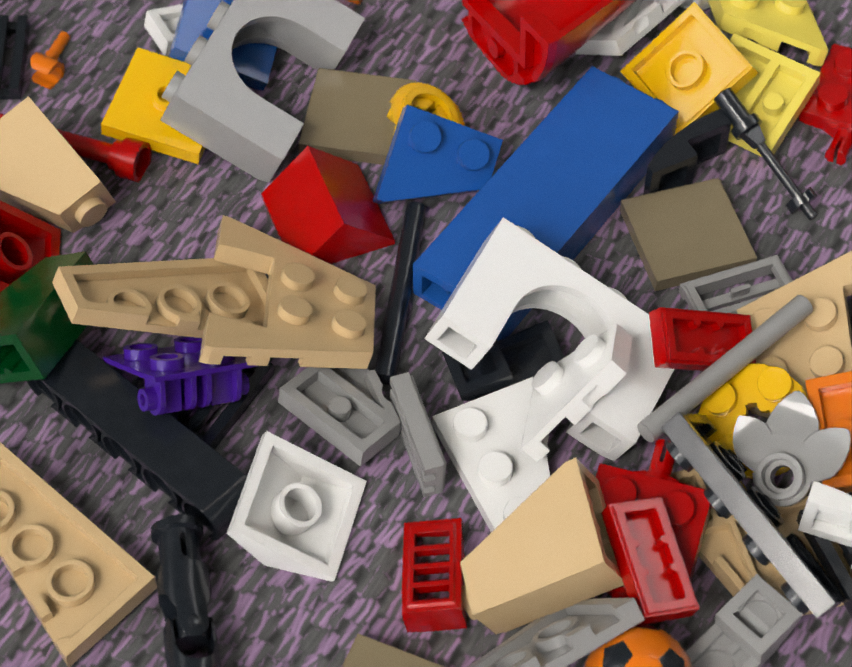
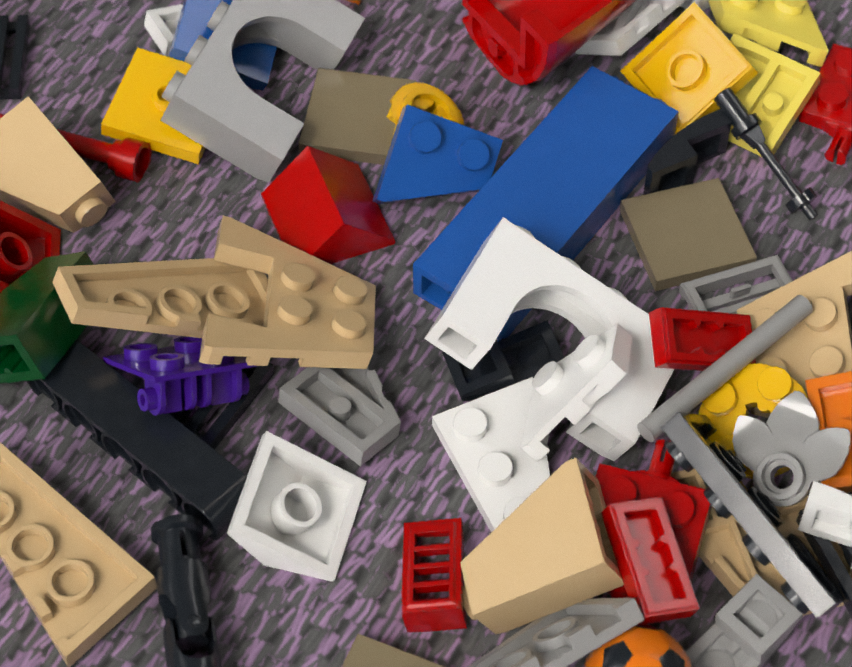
orange hand [30,31,70,90] -> none
black bar [375,201,426,385] -> none
light grey tile [390,372,446,497] -> none

